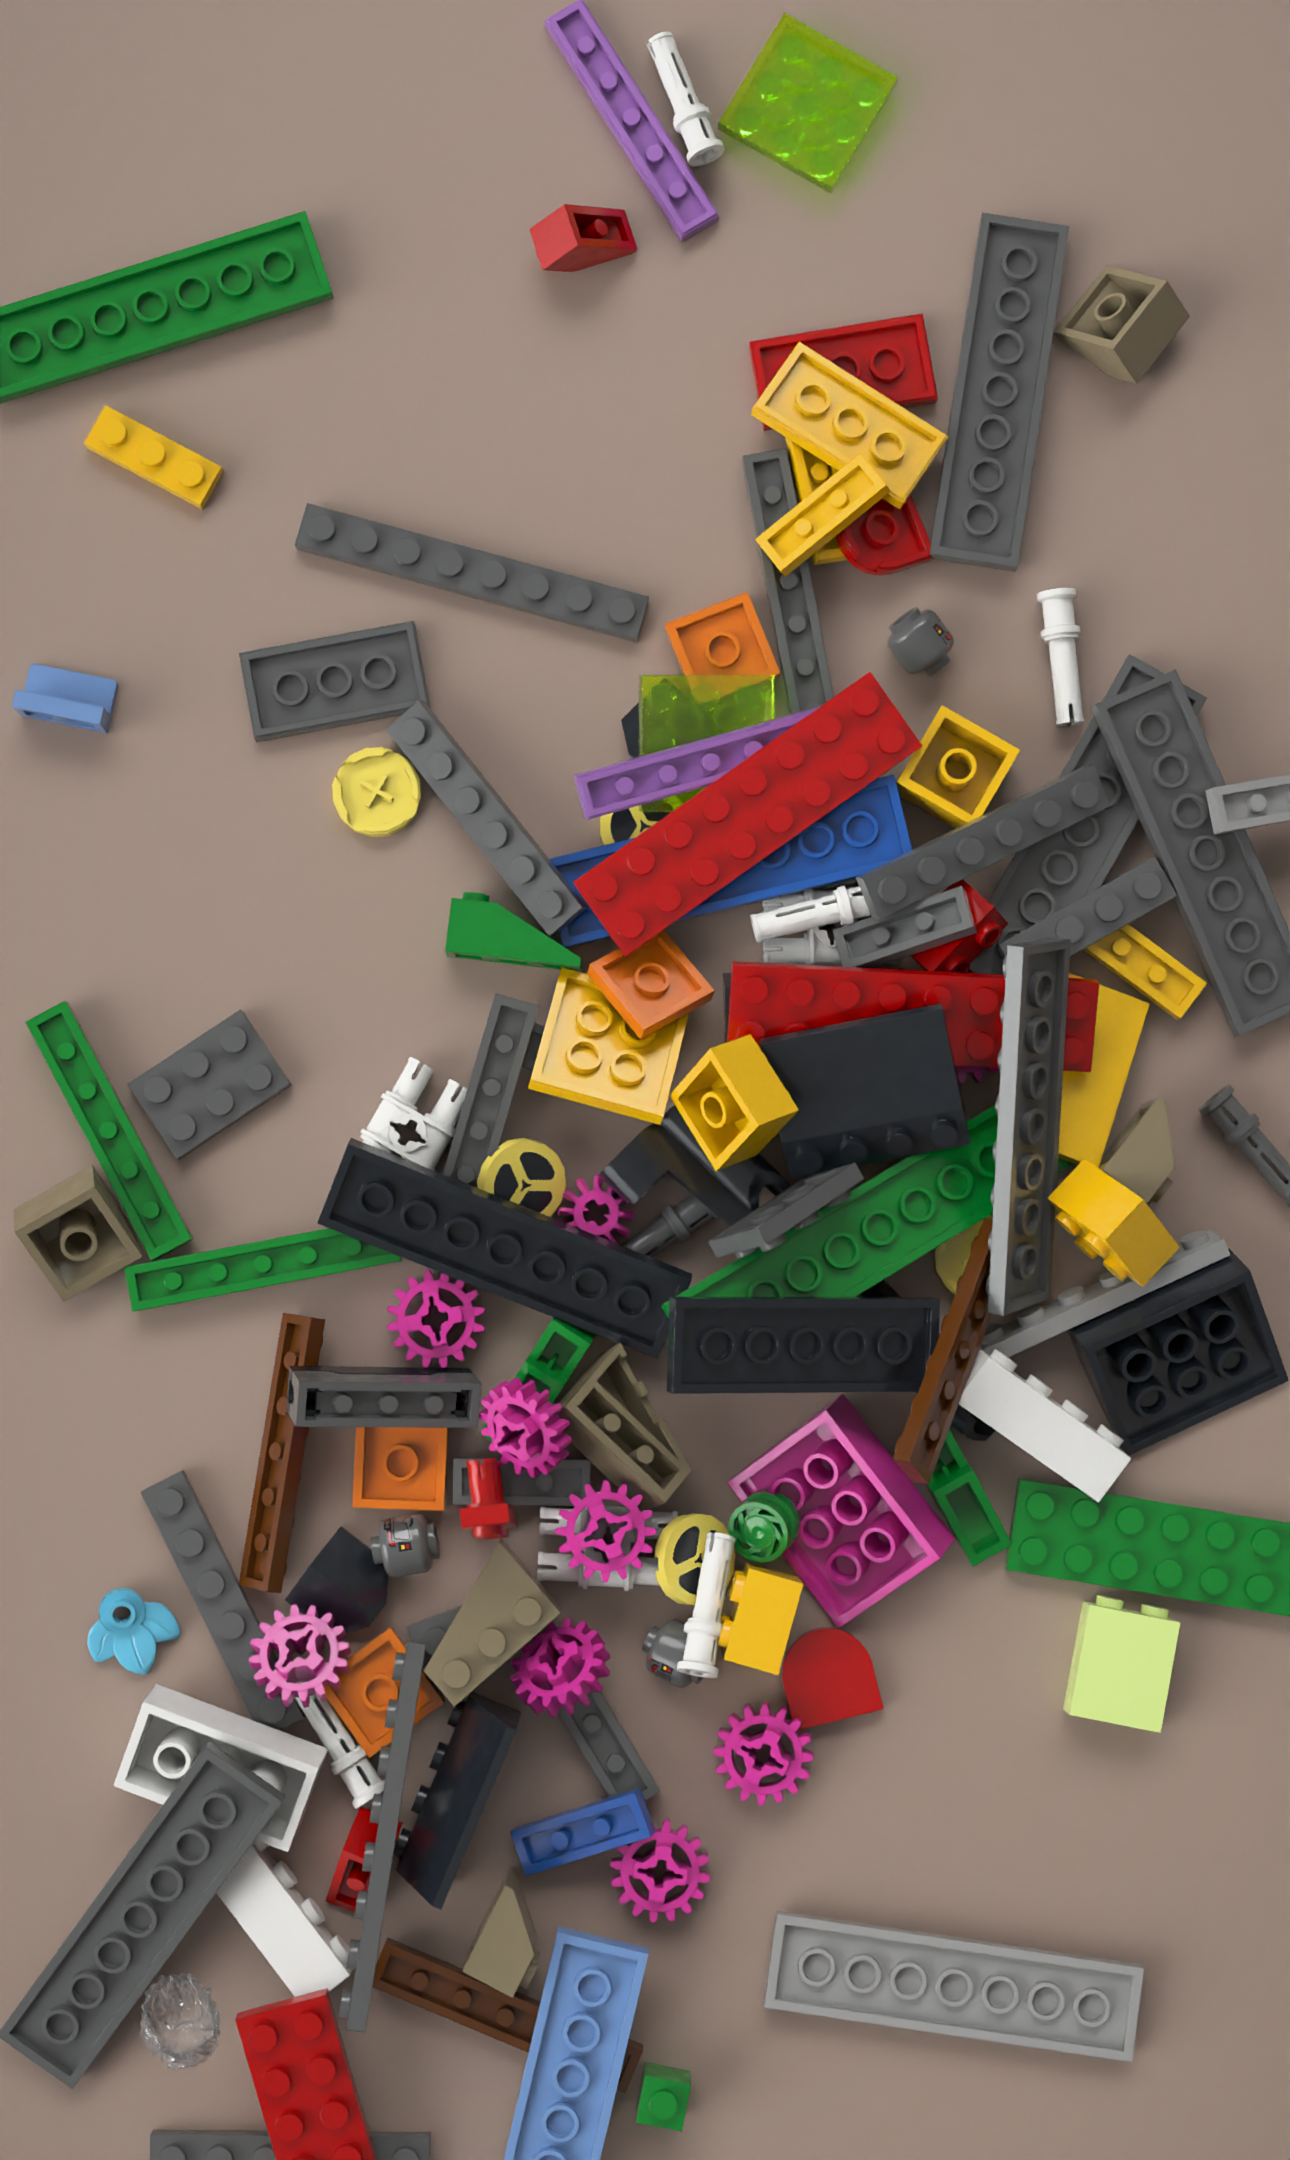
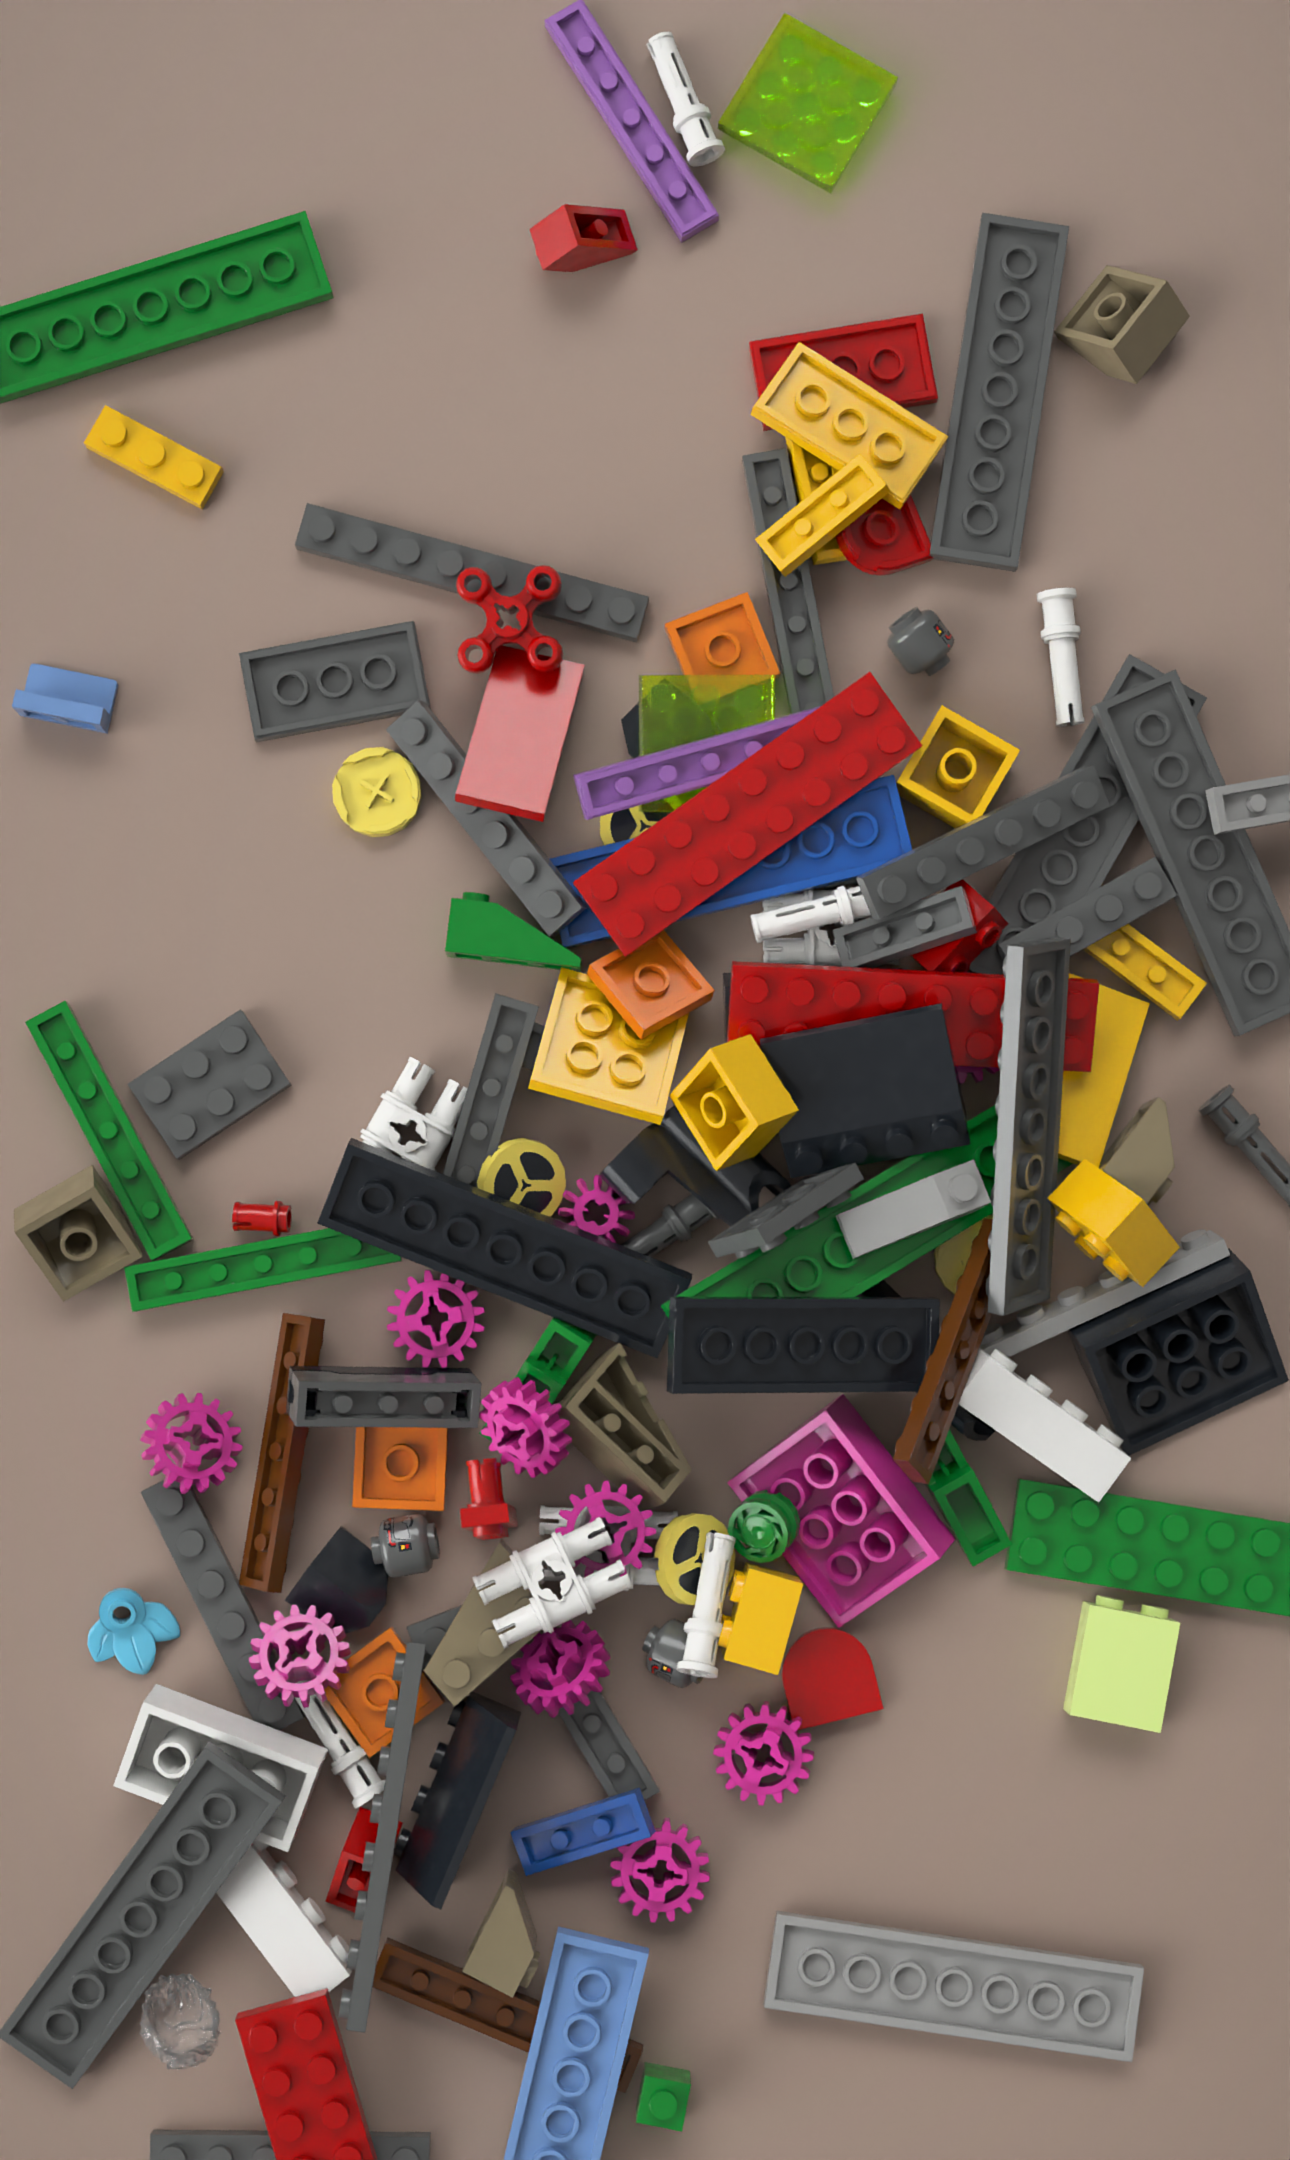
dark grey plate [453,1458,591,1506] -> none
none -> dark pink gear [140,1393,243,1494]
none -> red pin [232,1201,292,1237]
none -> tile [455,645,585,822]
none -> red gear [456,565,563,674]
none -> white pin [472,1517,633,1649]
none -> light grey slope [836,1159,991,1259]

